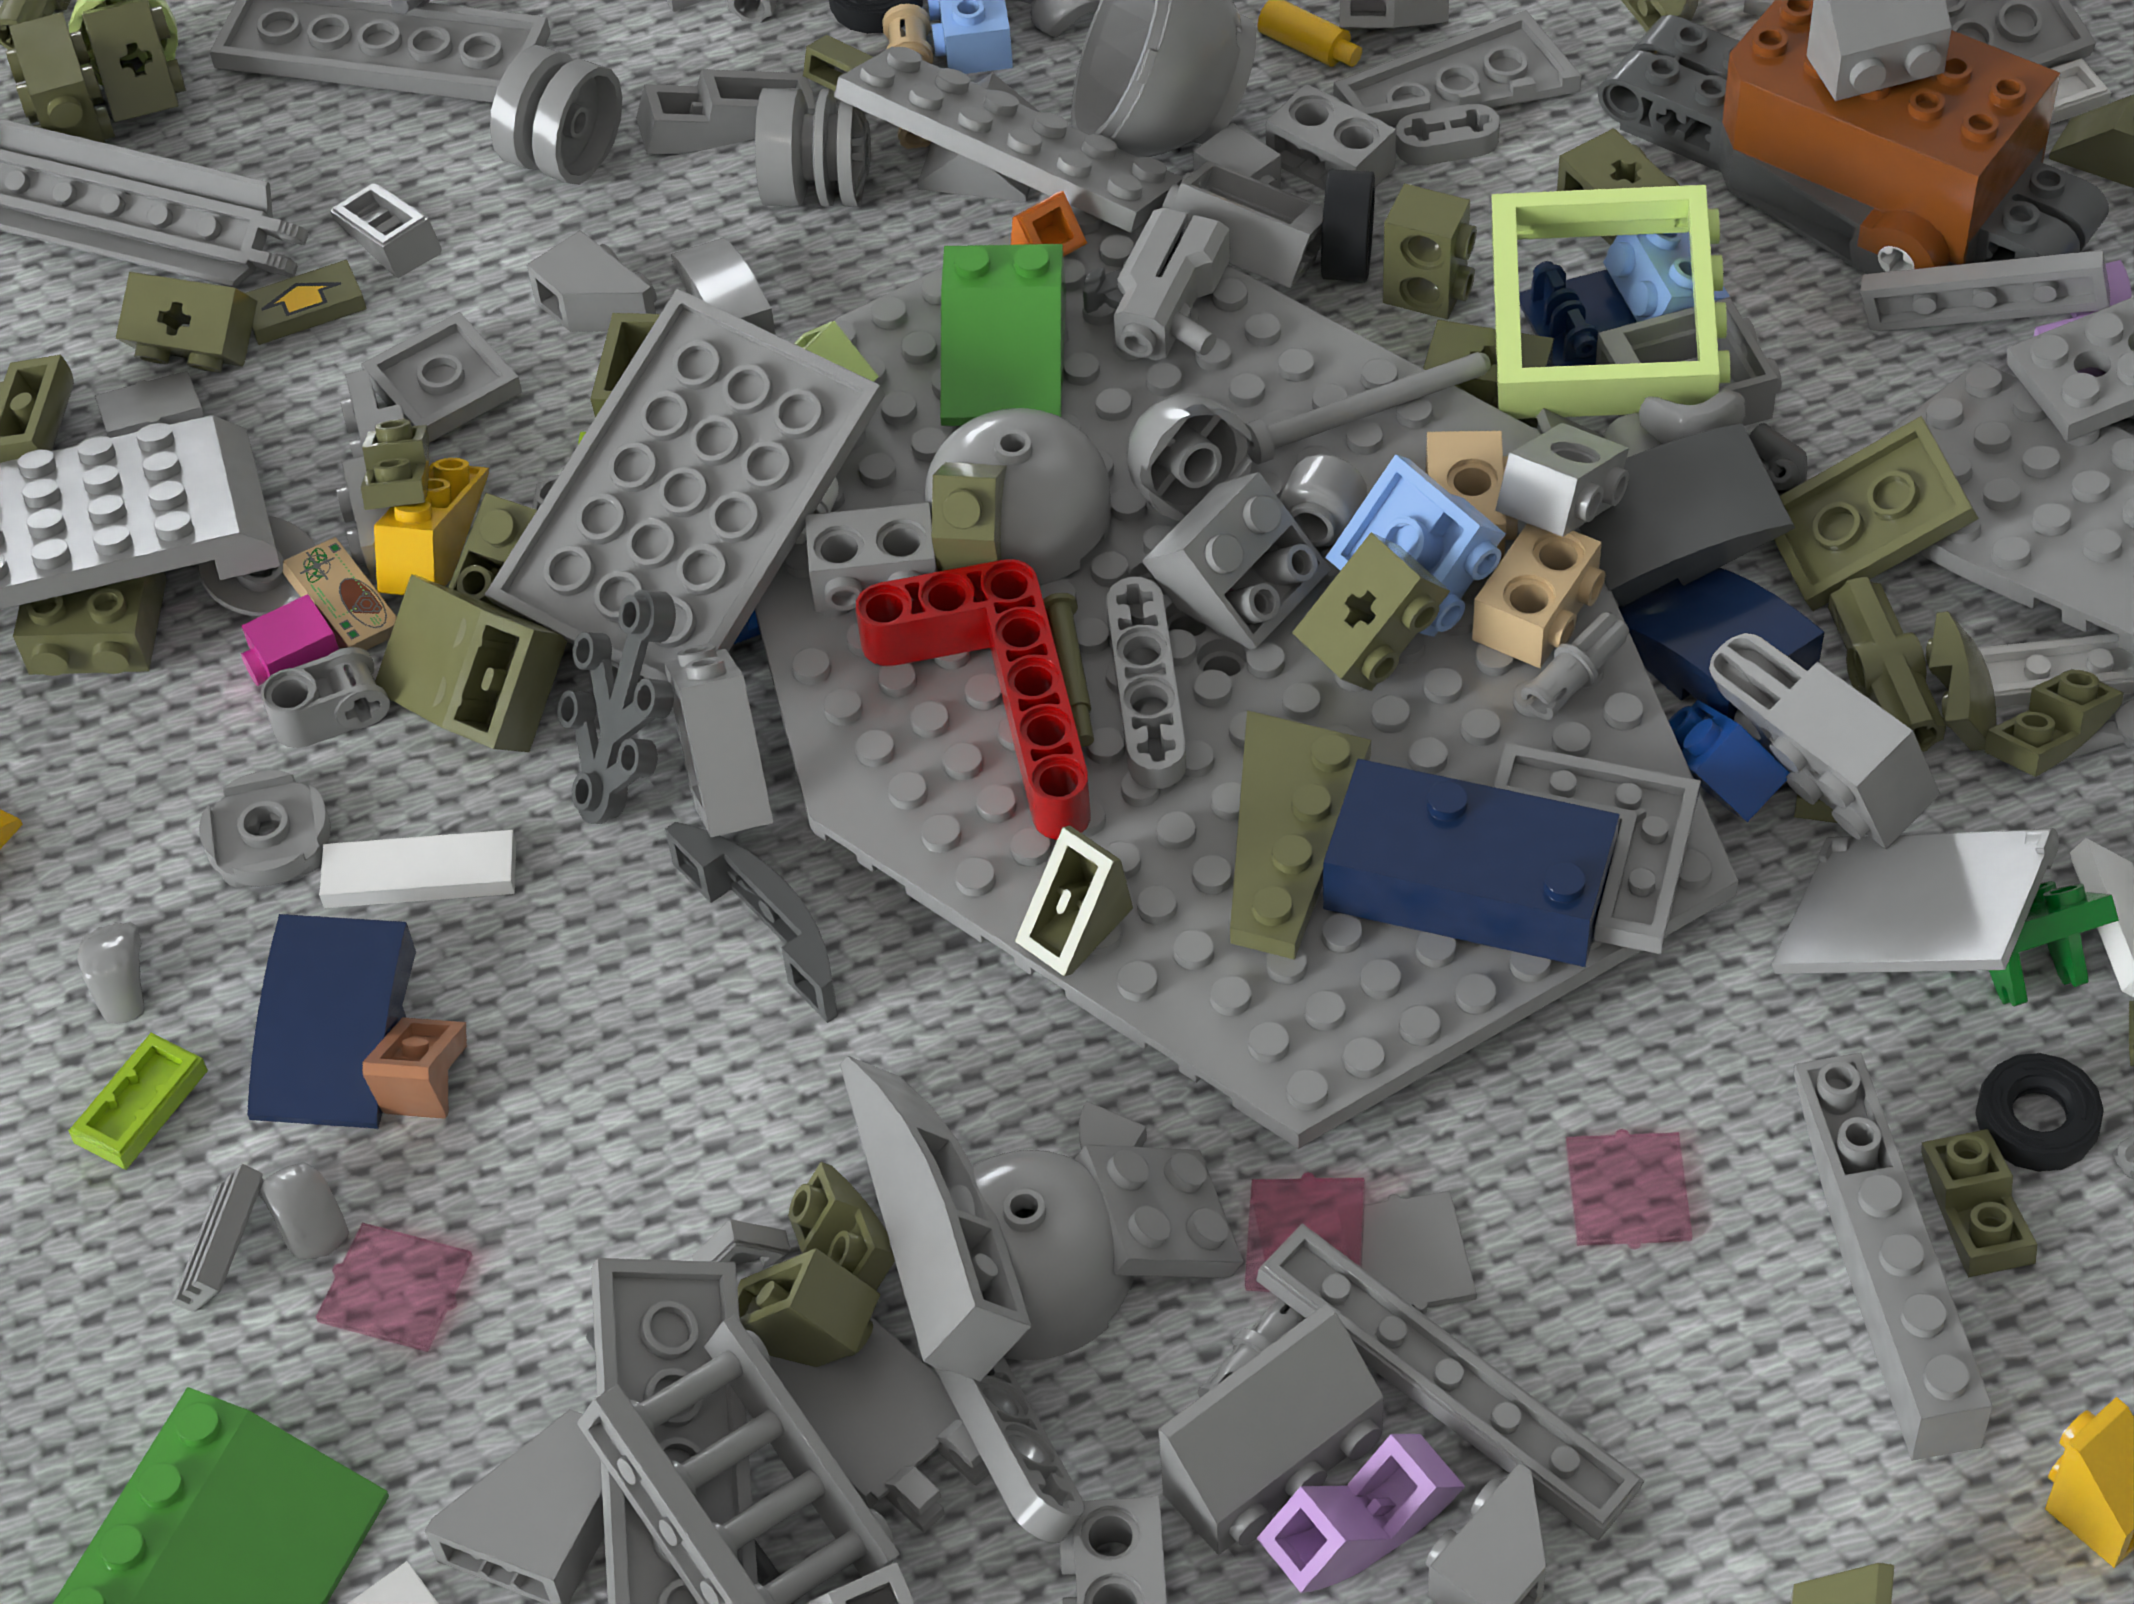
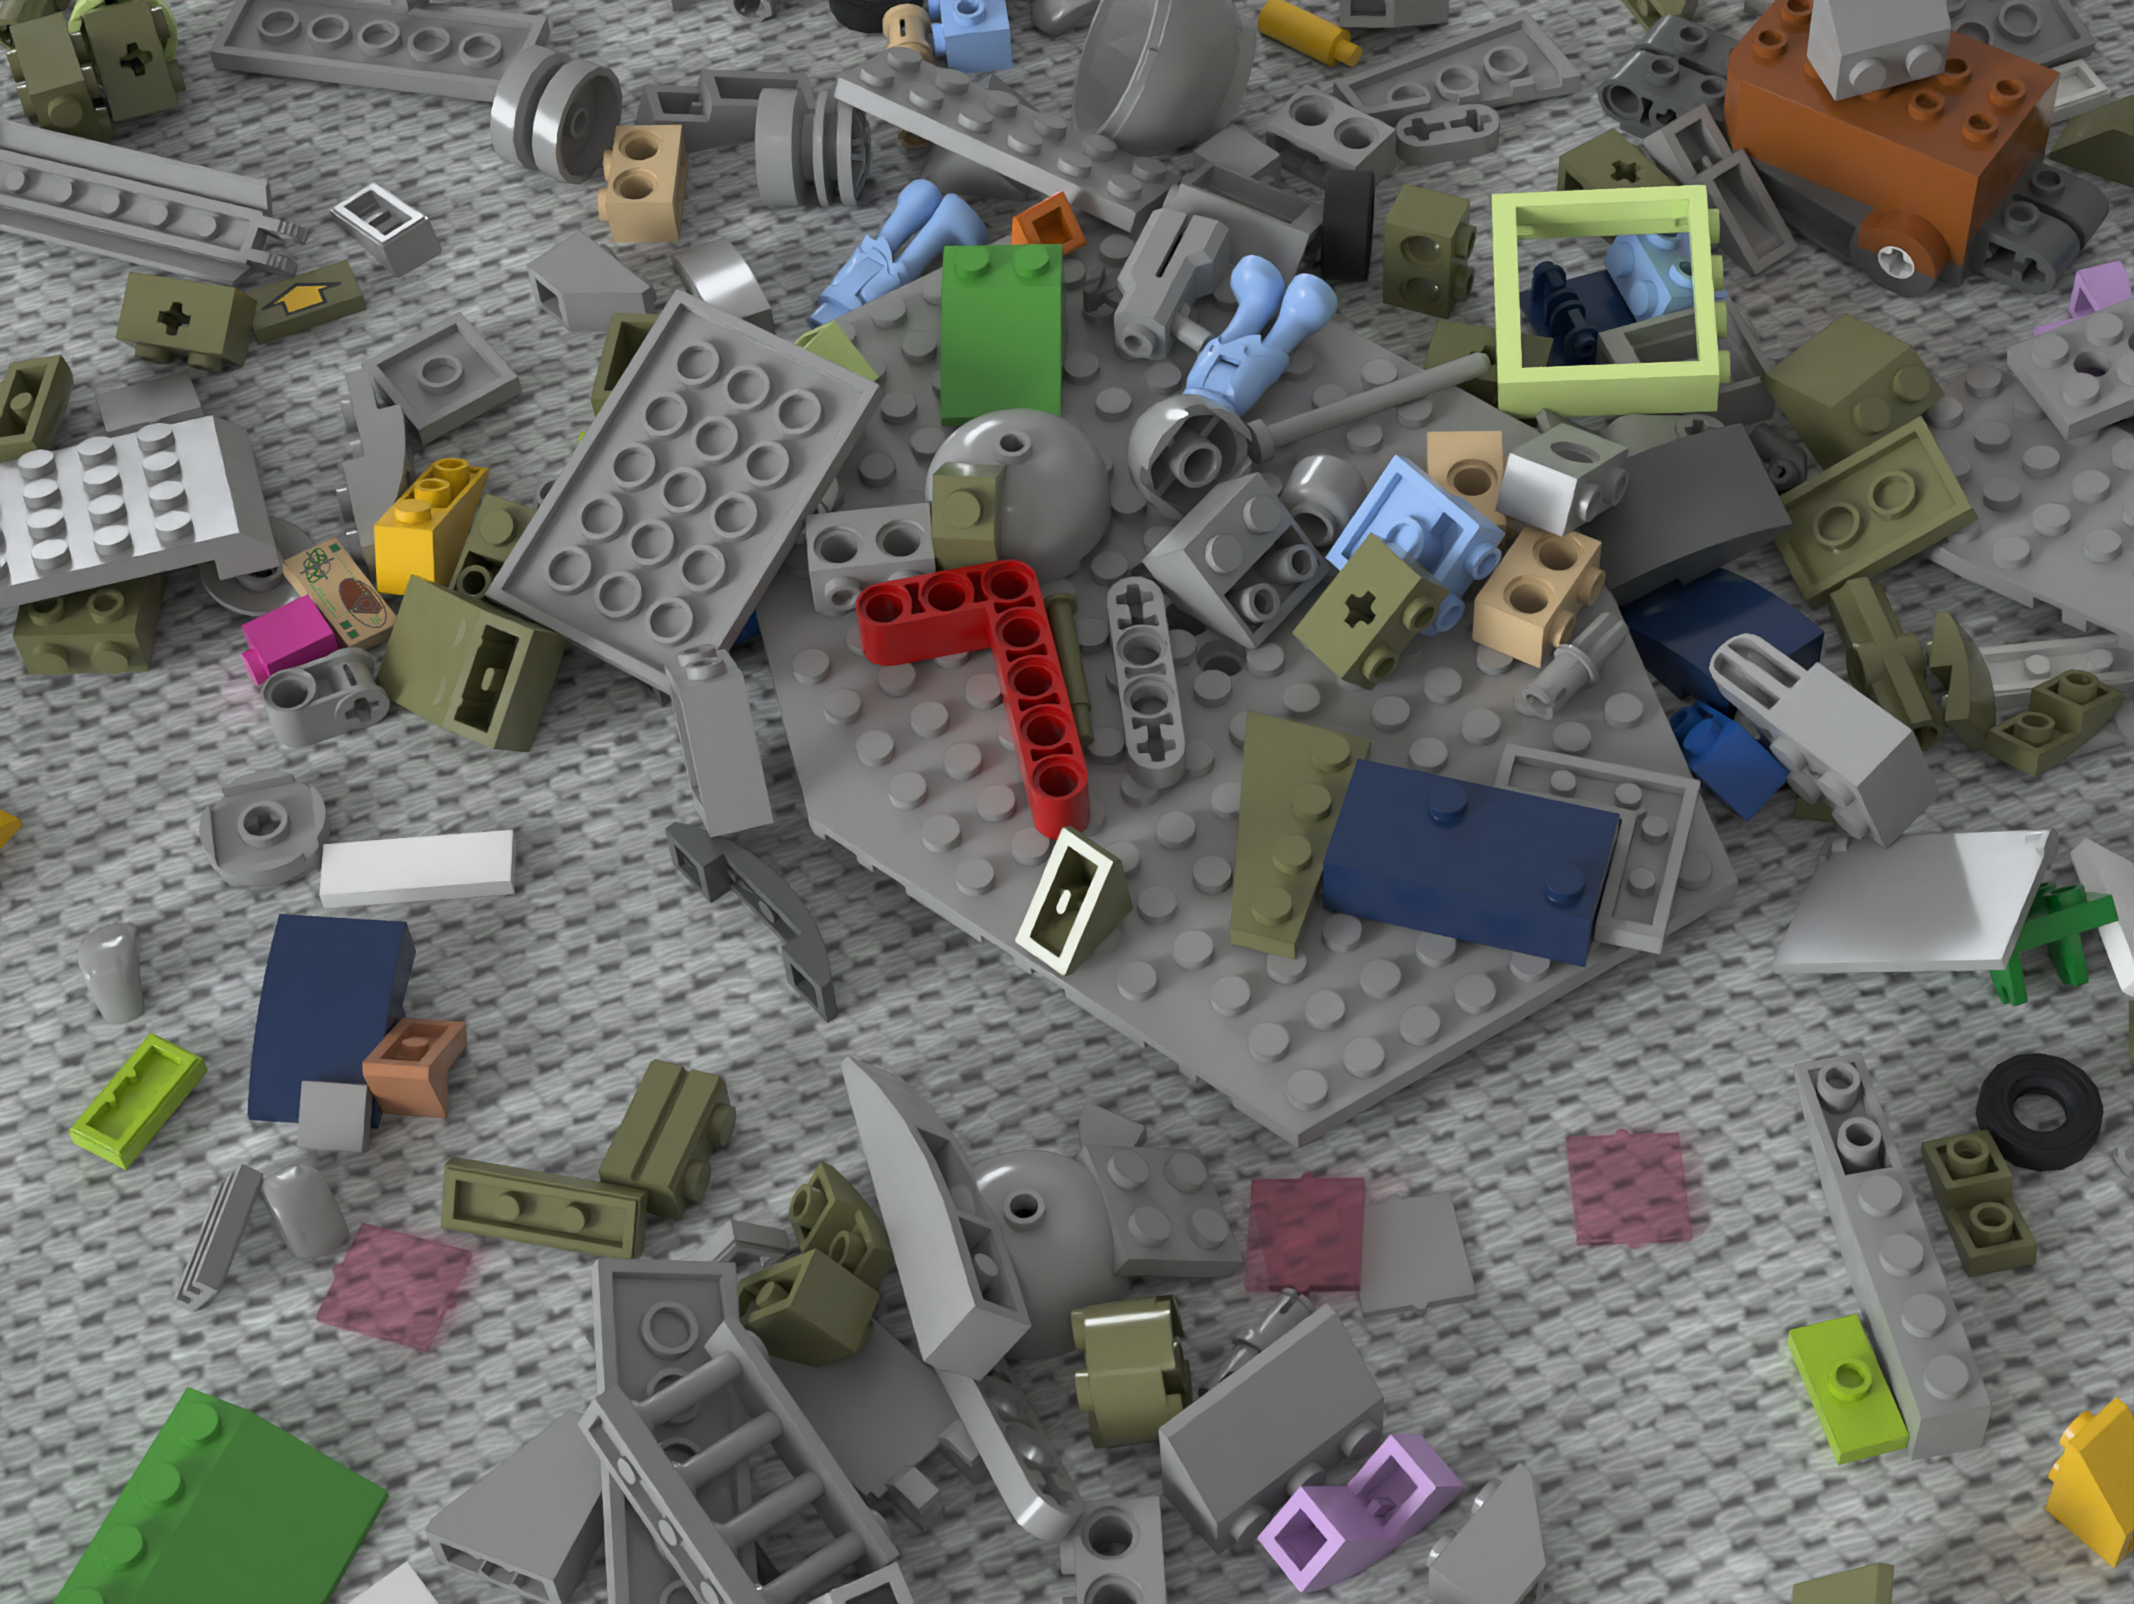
olive slope [361,419,429,510] -> none
dark grey plant [558,590,676,824] -> none
olive piece [803,34,873,91] -> none
light grey tile [1256,1223,1645,1541] -> none
light grey hair [1639,388,1746,444] -> none
light grey plate [1861,250,2110,331] -> none
none -> light grey tile [297,1080,373,1153]
none -> olive tile [441,1157,648,1259]
none -> tan brick [598,124,689,243]
none -> olive brick [598,1059,736,1221]
none -> light blue piece [807,179,989,330]
none -> olive brick [1071,1294,1194,1449]
none -> light blue piece [1182,255,1338,418]
none -> light grey slope [1641,103,1799,277]
none -> olive slope [1760,313,1945,471]
none -> lime plate [1787,1313,1910,1465]

